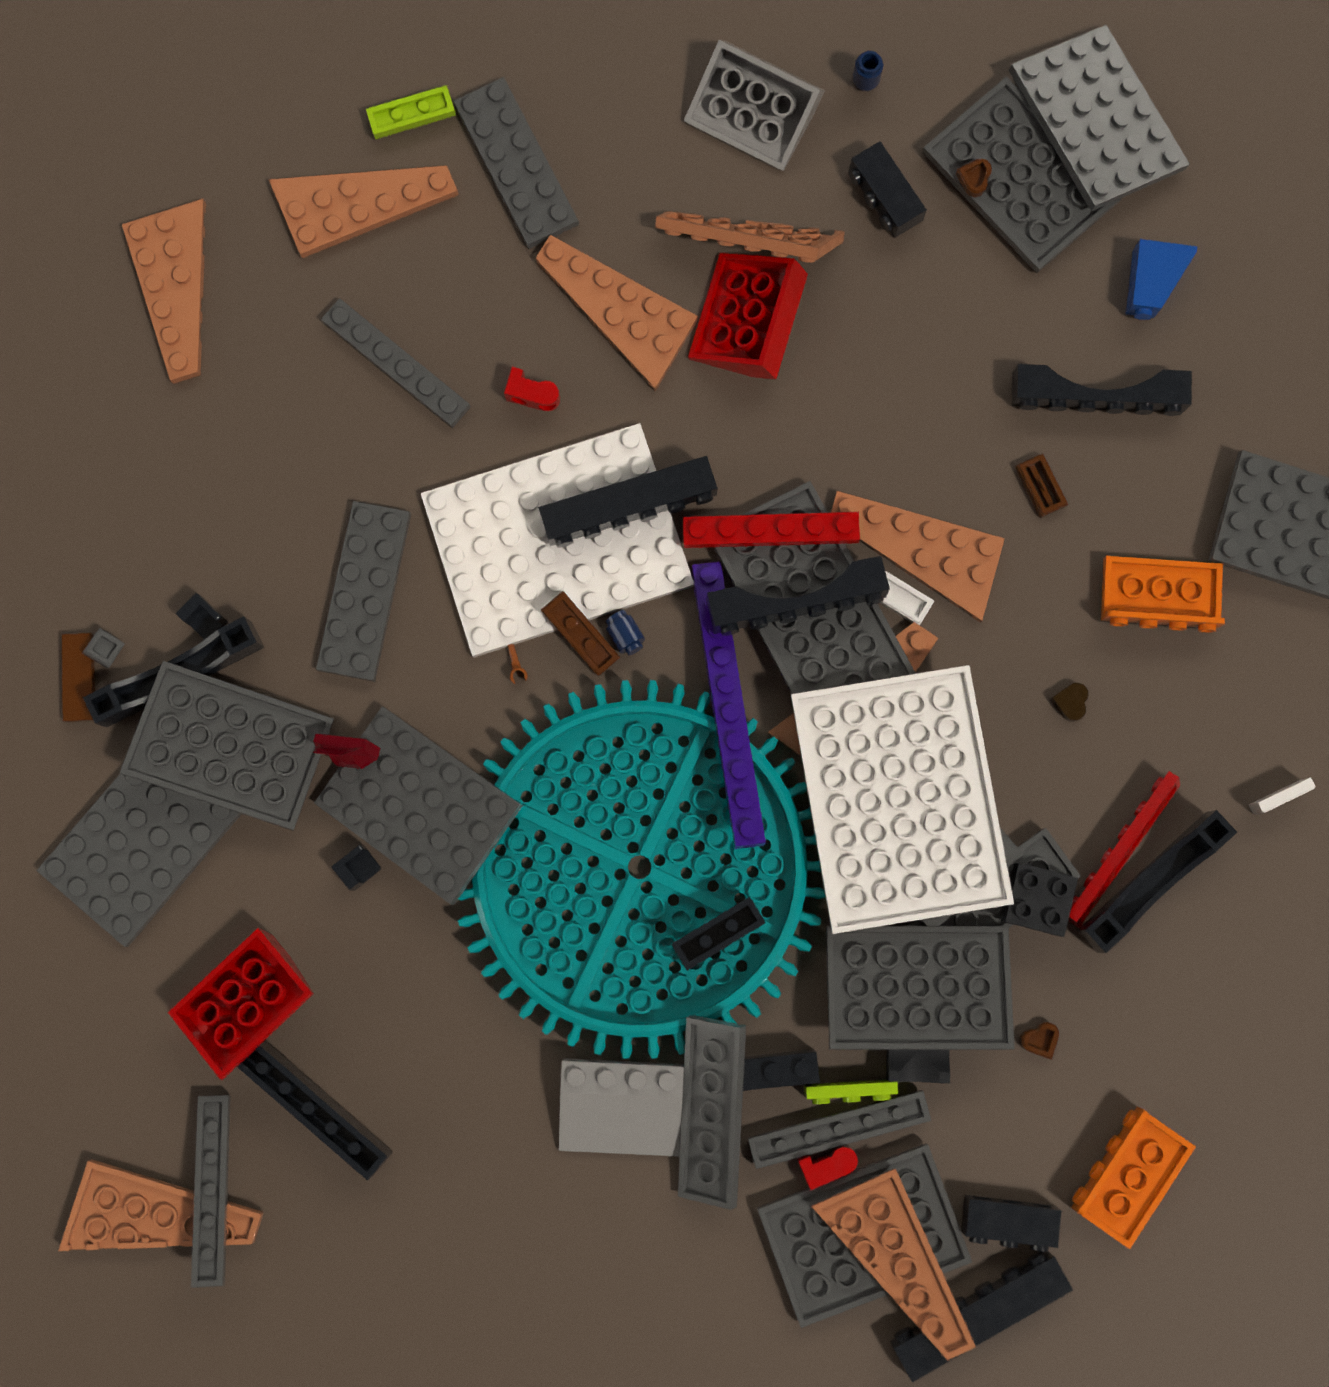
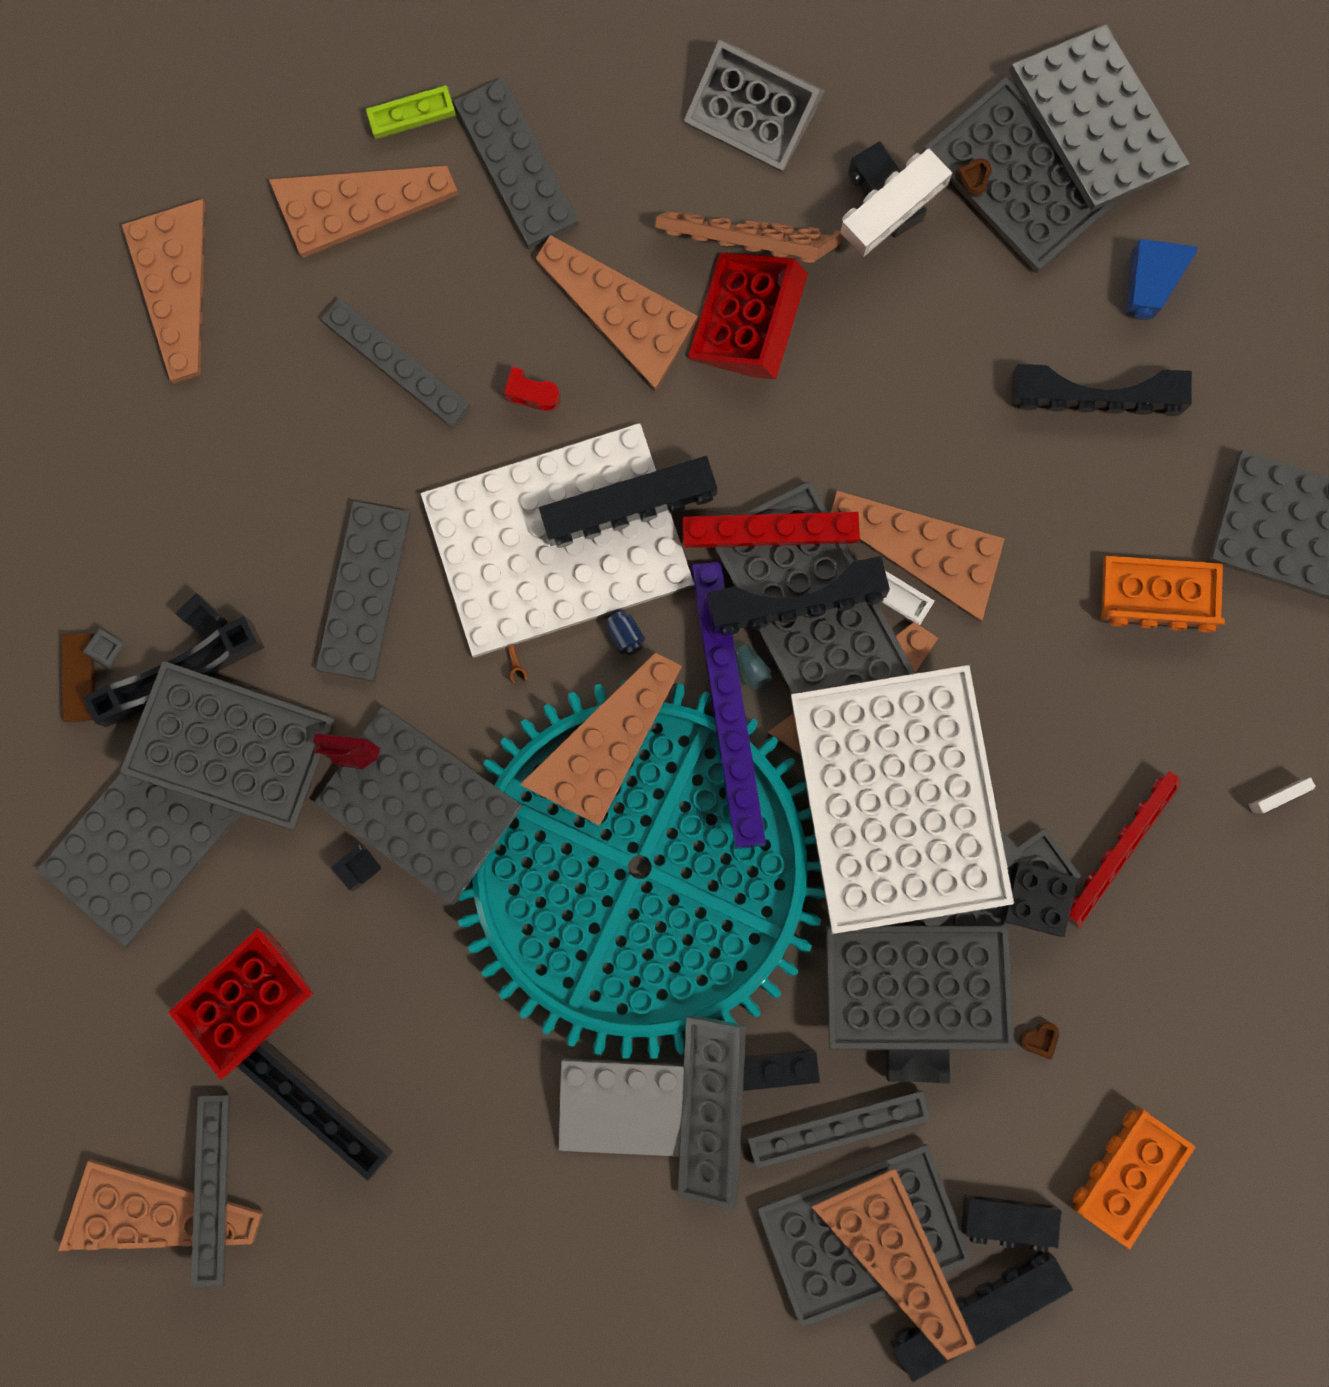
reddish brown tile [541,591,621,676] -> none
black brick [671,897,766,971] -> none
red leg [797,1145,858,1190] -> none
lime plate [804,1079,898,1104] -> none
dark blue brick [852,51,884,91] -> none
reddish brown tile [1015,453,1068,518] -> none
dark brown tile [1050,683,1089,722] -> none
black arch [1077,810,1237,953] -> none
none -> nougat wing [520,653,682,826]
none -> clear light blue cone [735,644,772,690]
none -> white brick [840,148,952,257]

